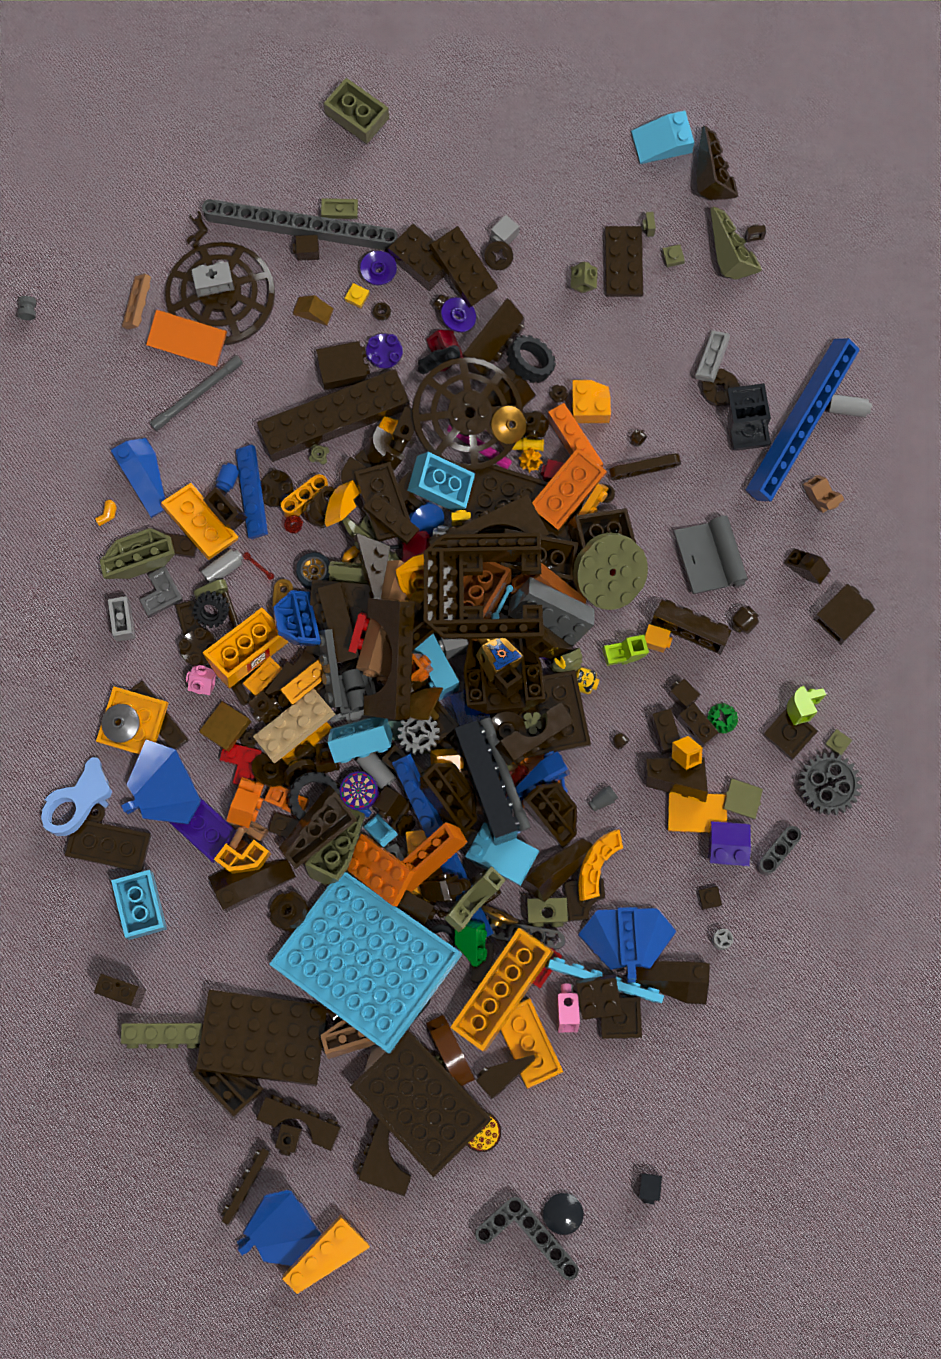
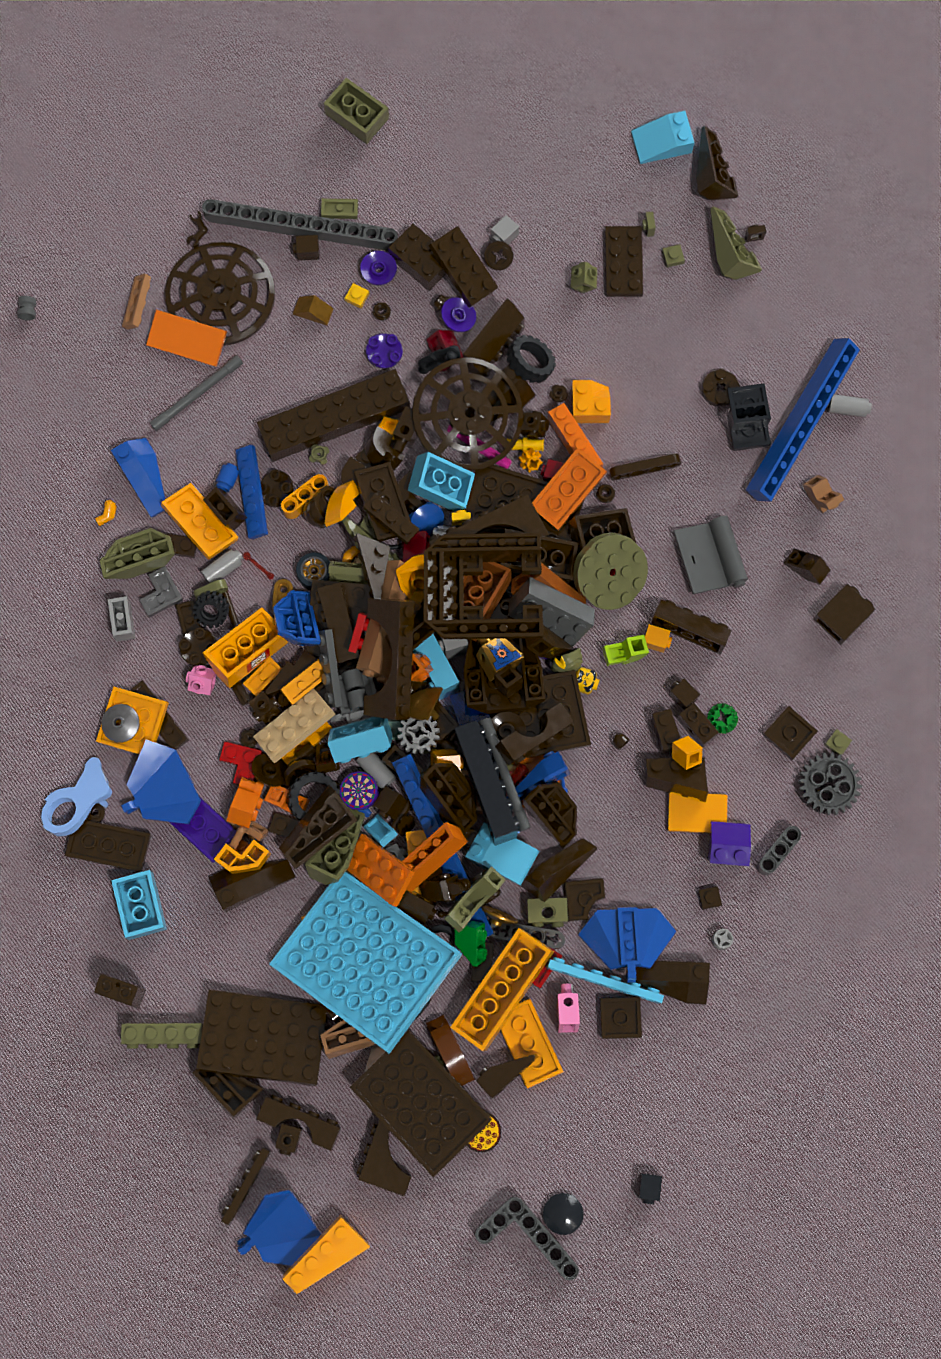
light grey brick [192,262,234,297] -> none
pearl gold tile [199,701,252,752] -> none
dark brown plate [269,891,309,932] -> none
clear red plate [284,515,303,533] -> none
dark brown brick [316,341,370,390] -> none
pearl gold dish [491,406,526,444] -> none
medium azure hinge [491,585,513,619] -> none
olive plant [524,712,541,734] -> none
dark brown plate [576,974,622,1020] -> none
light orange plate [578,484,609,516] -> none
light orange tile [579,829,623,901] -> none
dark grey cone [589,785,618,811] -> none
dark brown plate [630,430,647,447] -> none
light grey tile [695,331,730,382] -> none
olive piece [723,778,763,819] -> none
dark brown head [731,605,759,634] -> none
brick [787,686,826,725] -> none

